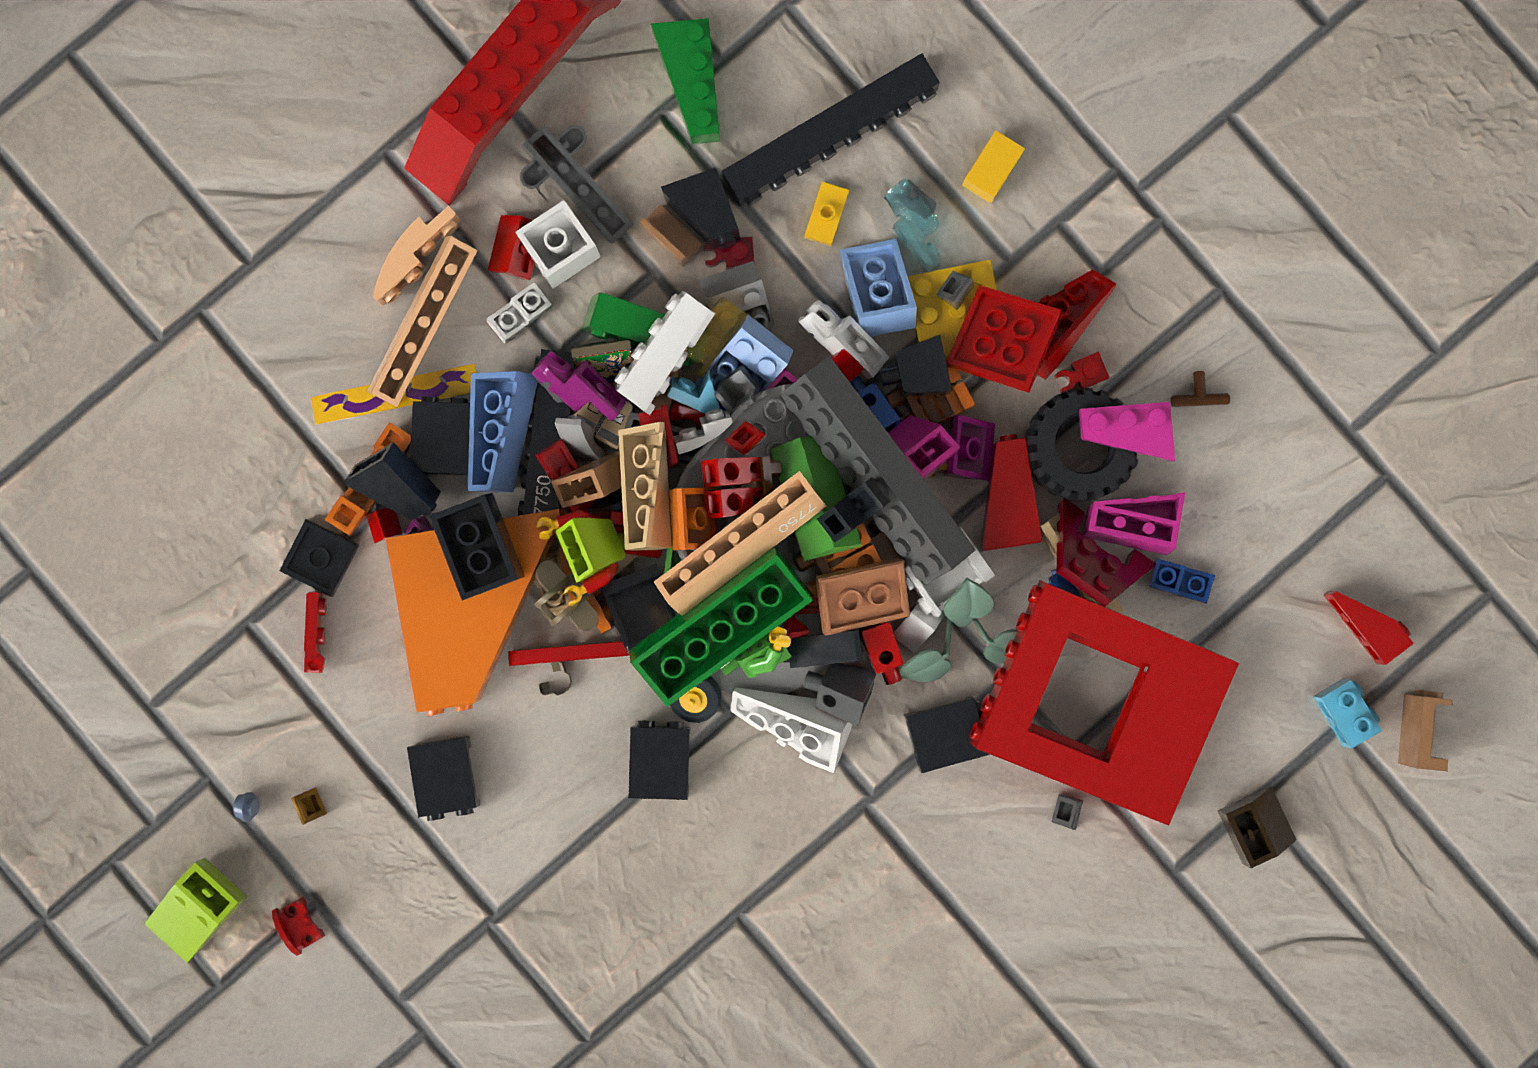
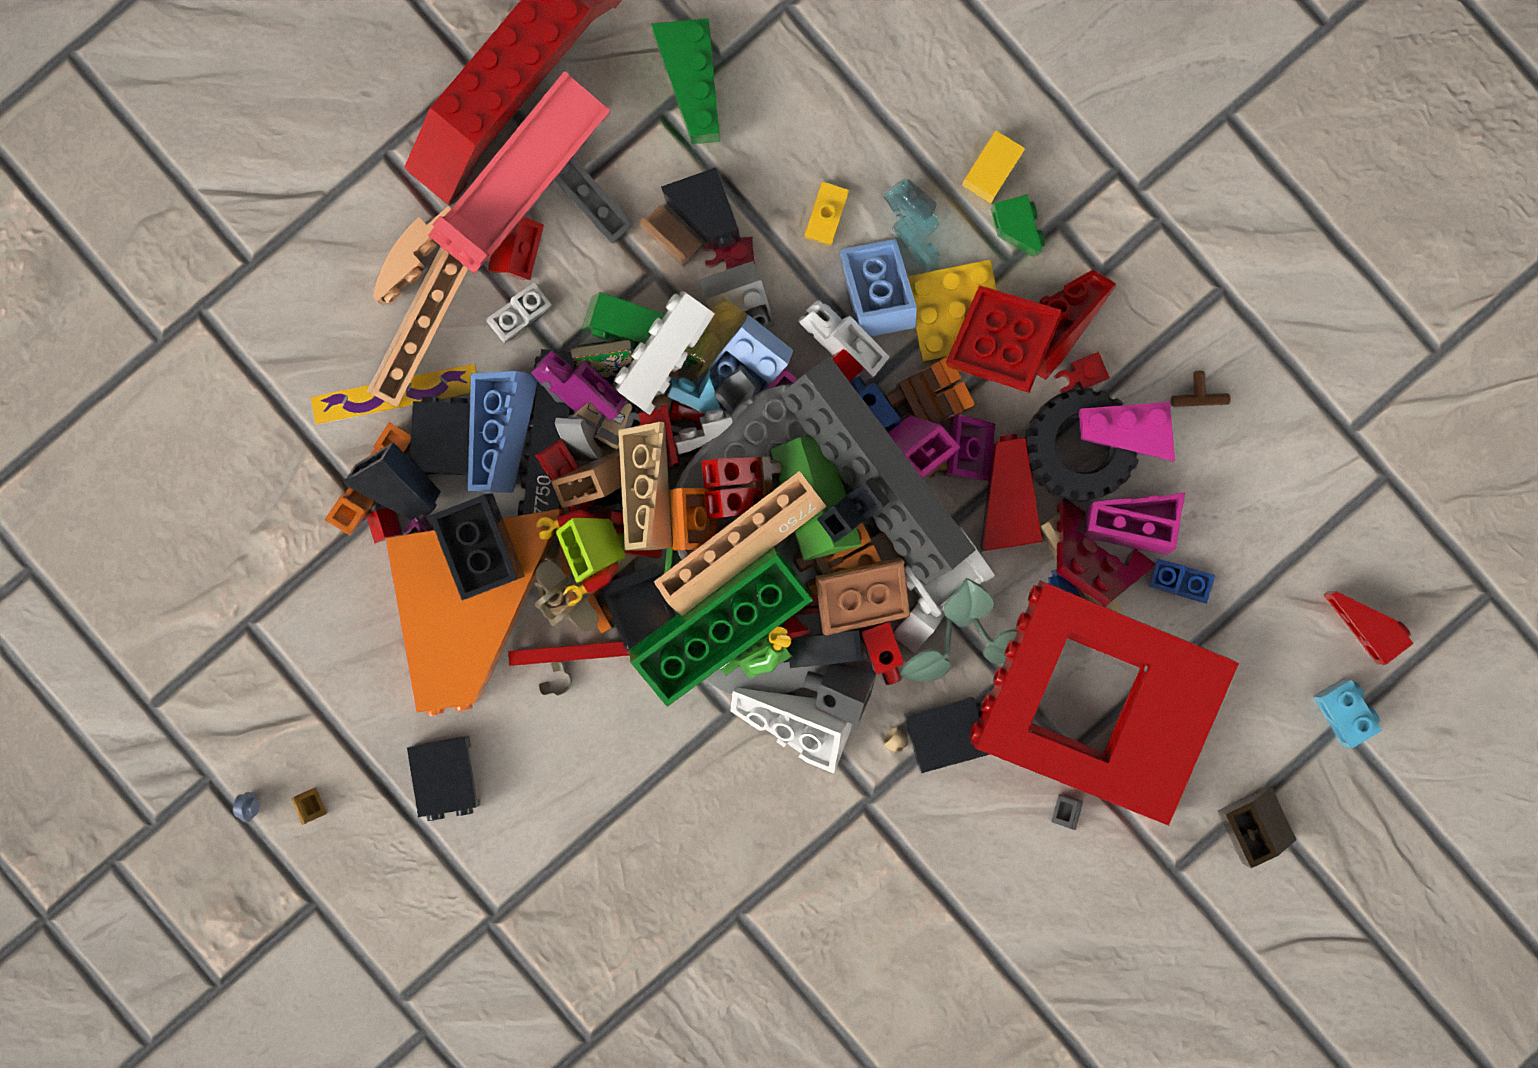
lime slope [144,858,248,963] -> none
red piece [272,896,326,956] -> none
black tile [279,519,359,597] -> none
red hinge [304,592,327,673] -> none
white slope [515,200,601,289] -> none
black panel [628,720,691,800] -> none
black wheel [670,676,721,723] -> none
black brick [722,53,940,206] -> none
red slope [724,420,765,456] -> none
black torso [879,335,952,396] -> none
dark grey slope [936,271,974,310] -> none
medium nougat panel [1398,689,1453,772] -> none
none -> coral panel [428,71,611,273]
none -> tan hinge [882,726,908,752]
none -> green slope [990,194,1045,257]

